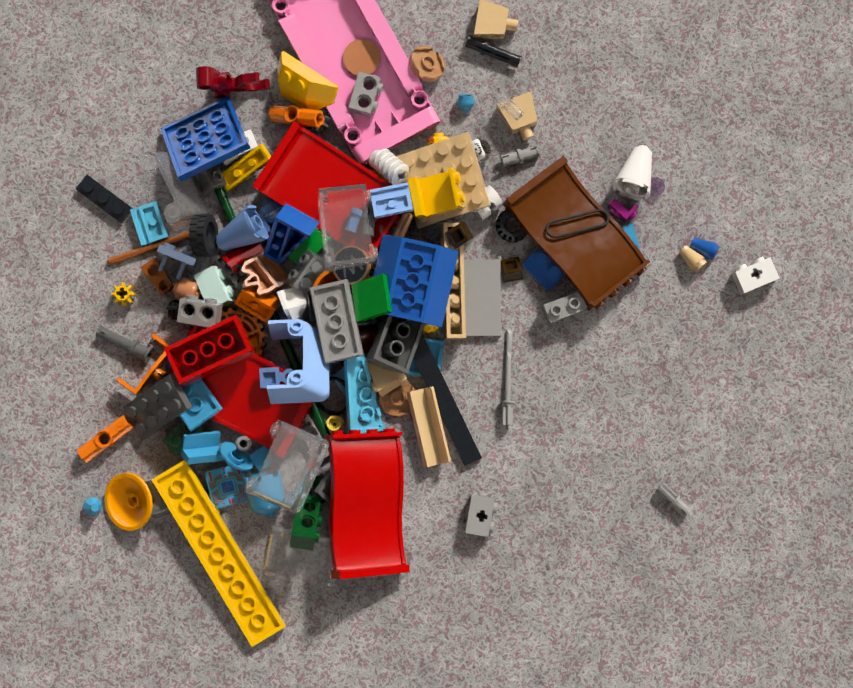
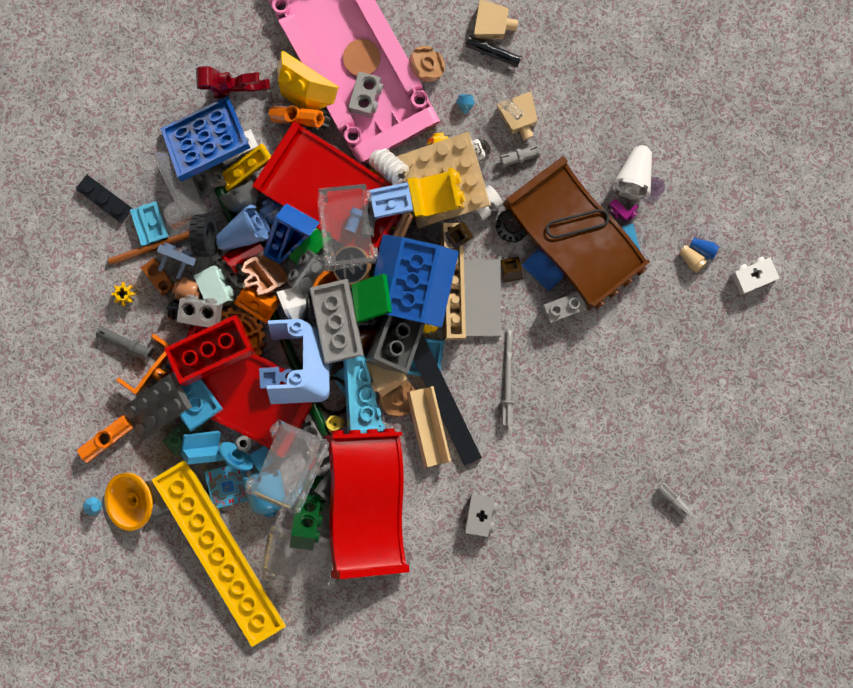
none -> dark grey cylinder [220,179,259,213]

